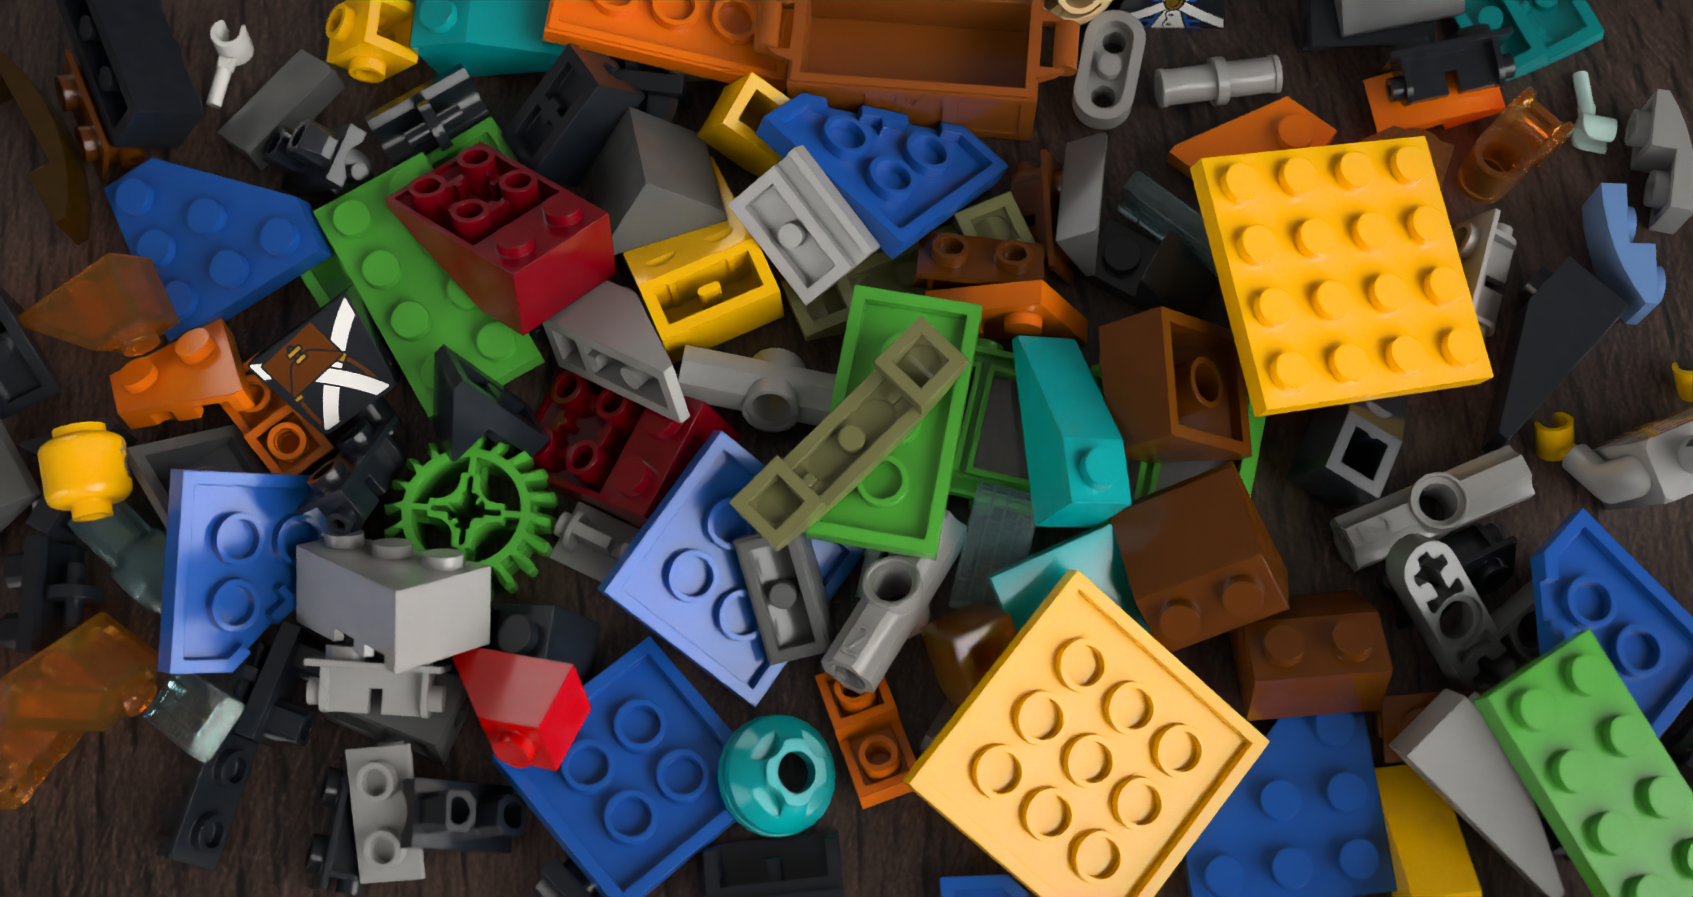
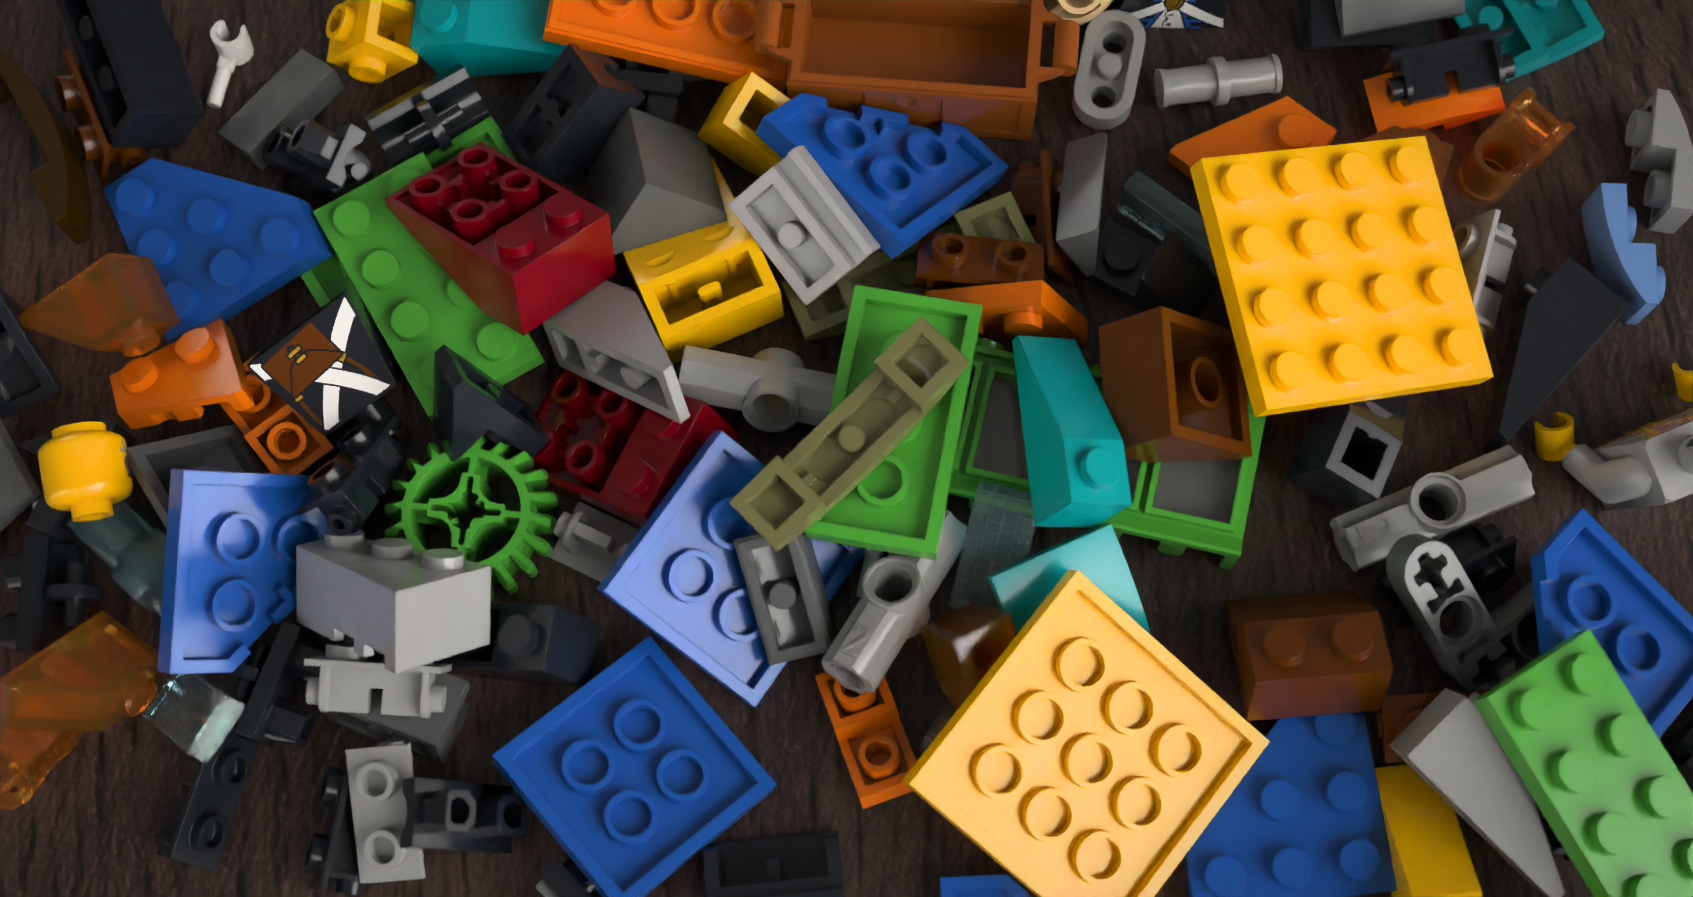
red slope [452,648,592,771] -> none
teal piece [718,714,836,838] -> none
reddish brown slope [1110,461,1289,653] -> none
light aqua hand [1571,71,1617,154] -> none

